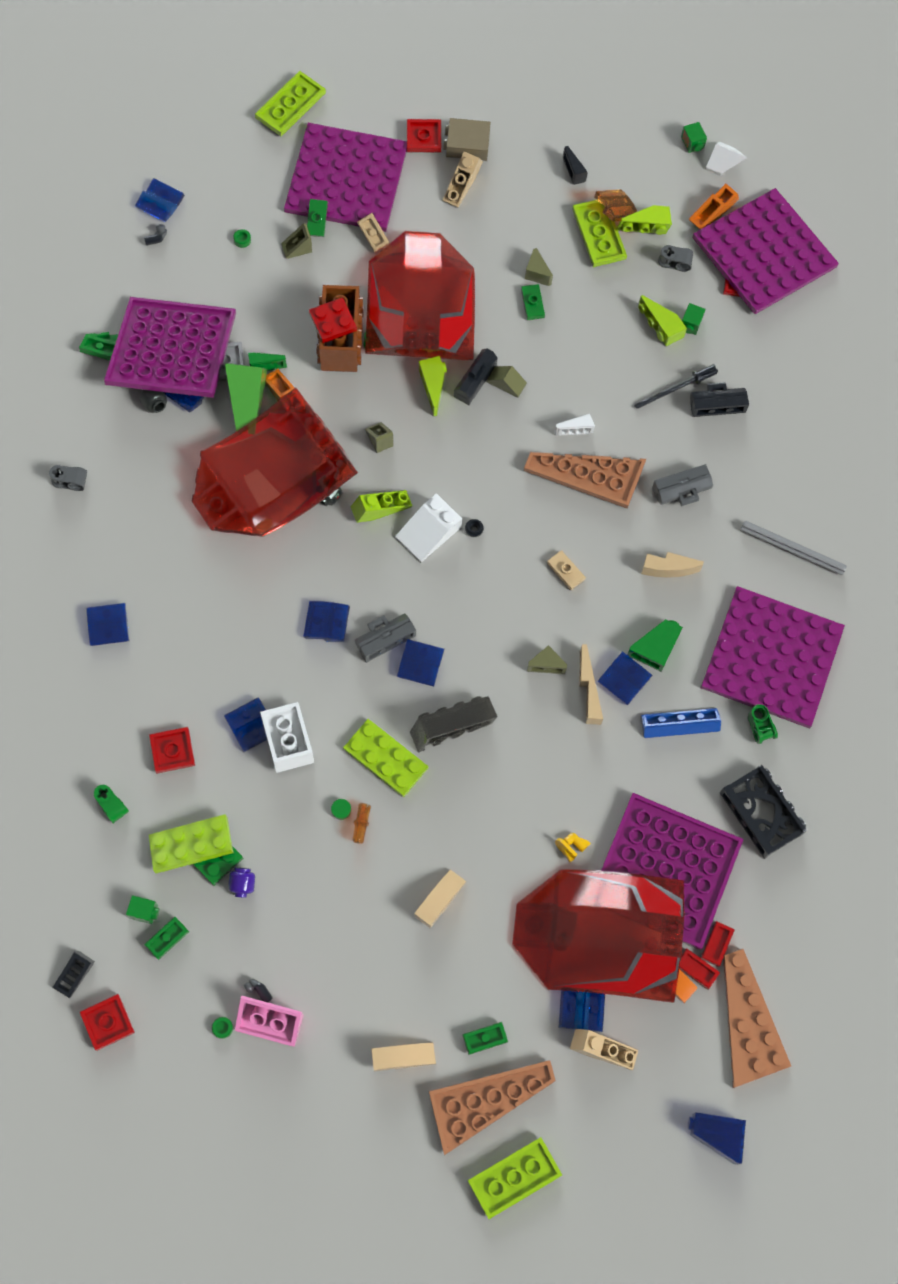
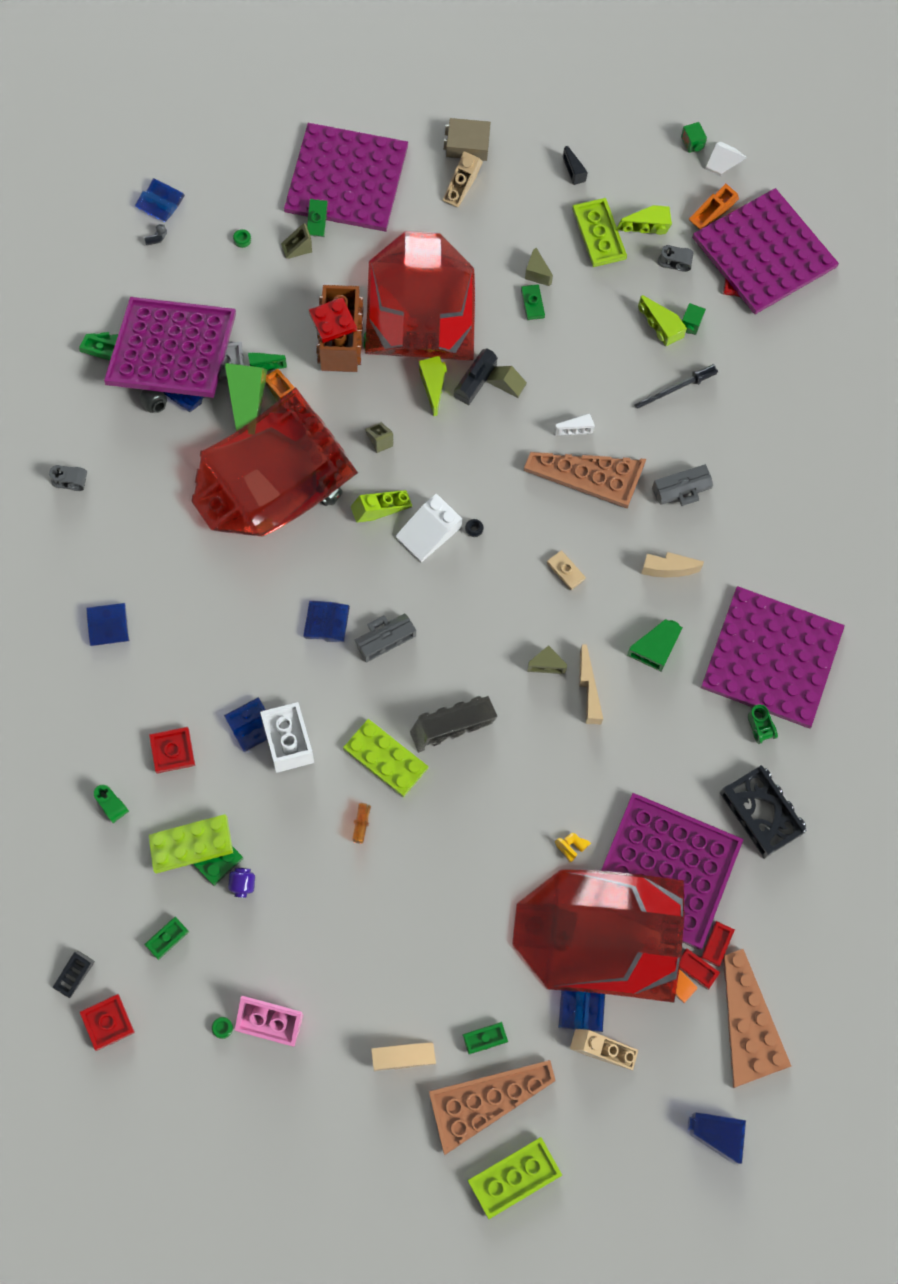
green brick [126,895,160,924] -> none
black arm [244,979,273,1003] -> none
lime plate [255,71,326,136] -> none
green tile [331,799,351,820] -> none
tan plate [357,213,390,253] -> none
clear blue slope [397,639,445,687] -> none
red plate [407,119,441,152] -> none
tan slope [414,870,466,928] -> none
clear orange slope [594,189,637,222] -> none
clear blue slope [598,651,653,705] -> none
blue slope [641,708,721,738] -> none
black piece [690,382,749,417] -> none
light grey axle [741,521,847,575] -> none

